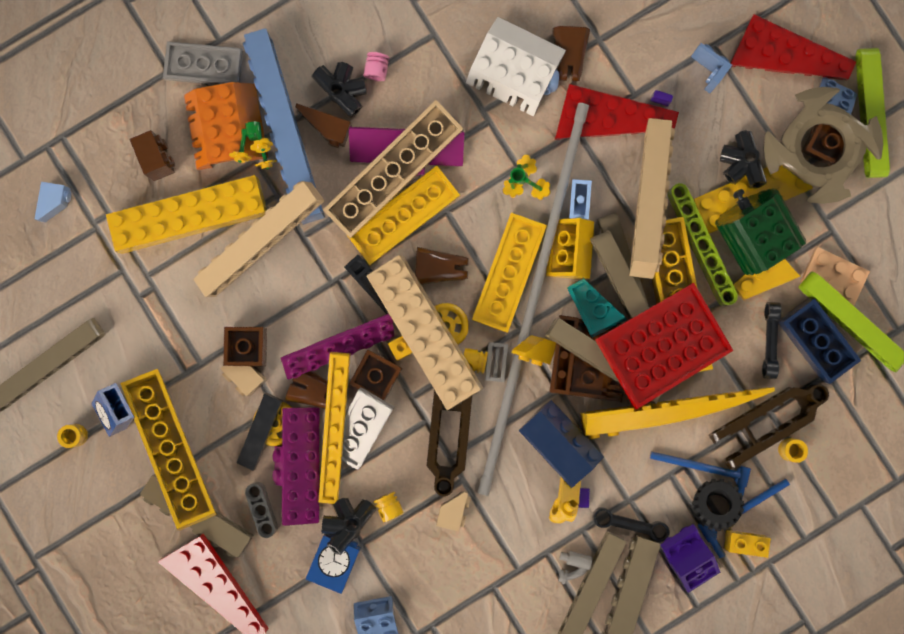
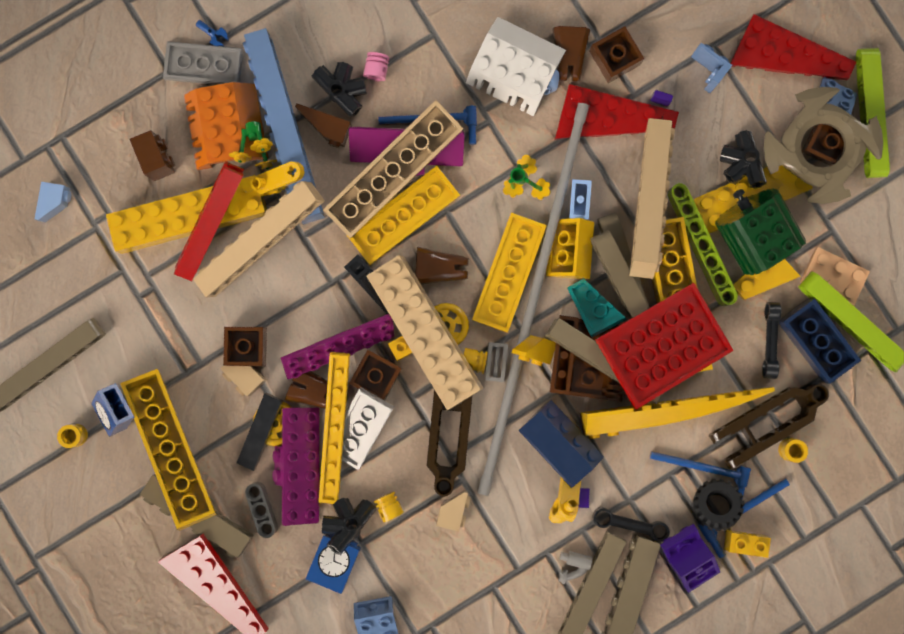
none -> red piece [174,161,244,282]
none -> blue bar [196,20,229,47]
none -> yellow piece [250,162,305,196]
none -> blue bar [378,105,477,145]
none -> reddish brown brick [589,26,644,83]

